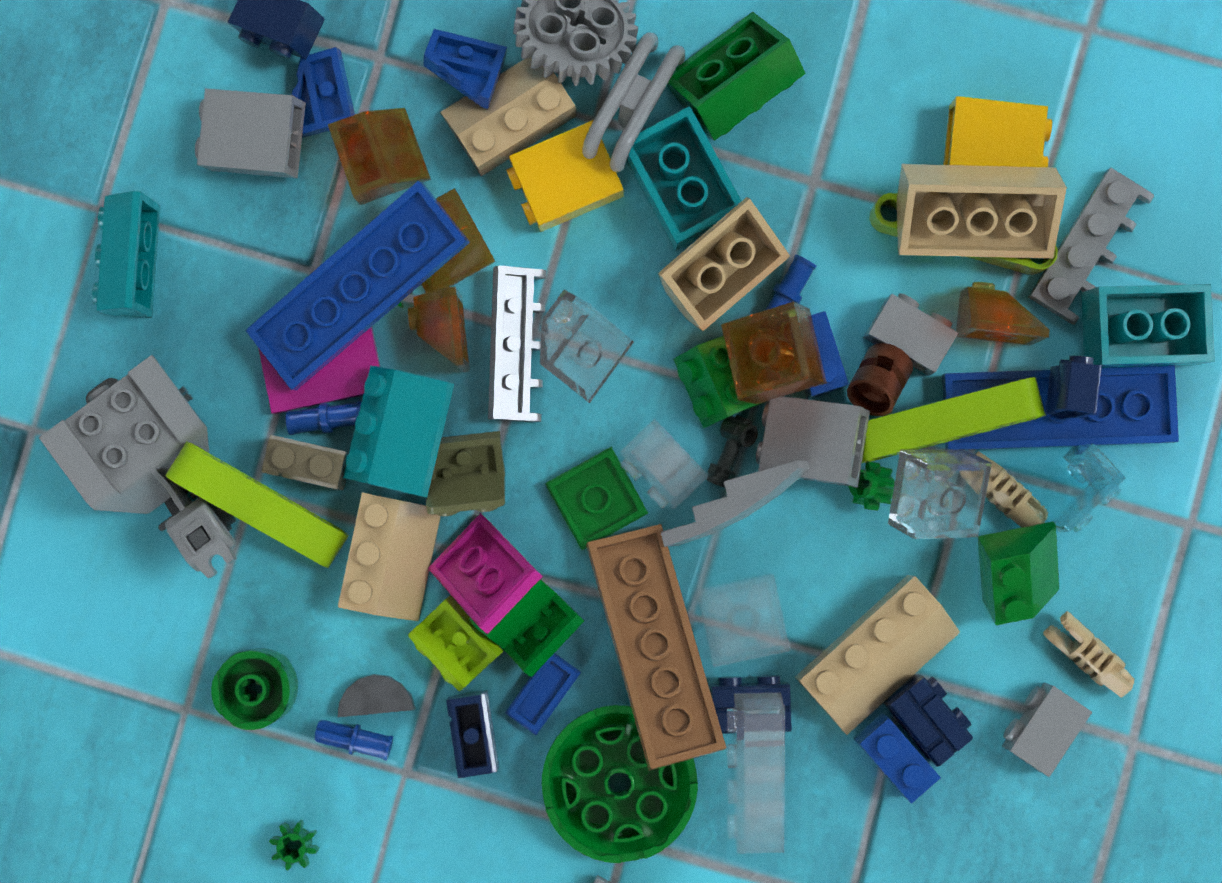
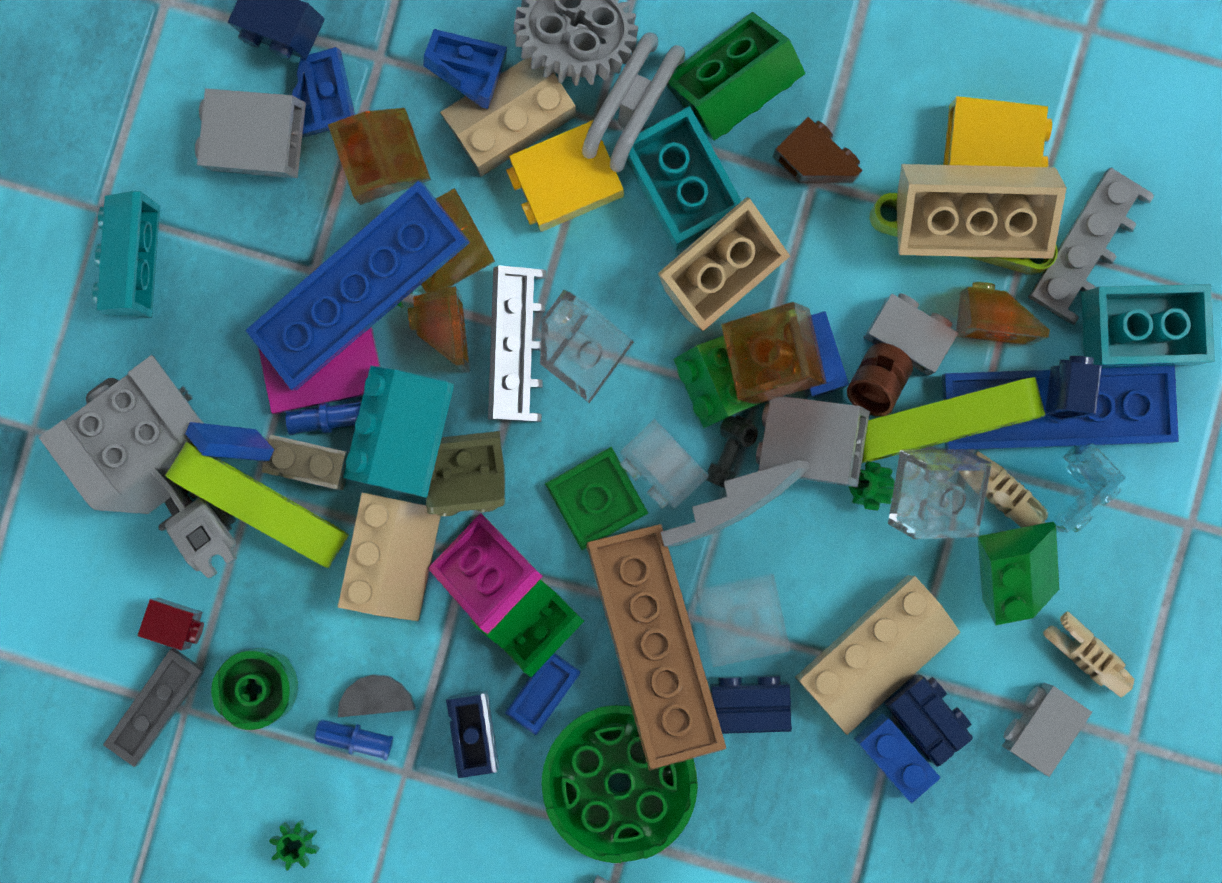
lime bracket [408,595,503,691] -> none
clear brick [726,692,785,854] -> none
blue pin [758,255,817,333] -> none
none -> flat silver plate [103,648,205,767]
none -> dark red brick [137,598,204,651]
none -> blue tile [185,422,274,461]
none -> reddish brown slope [772,117,863,183]

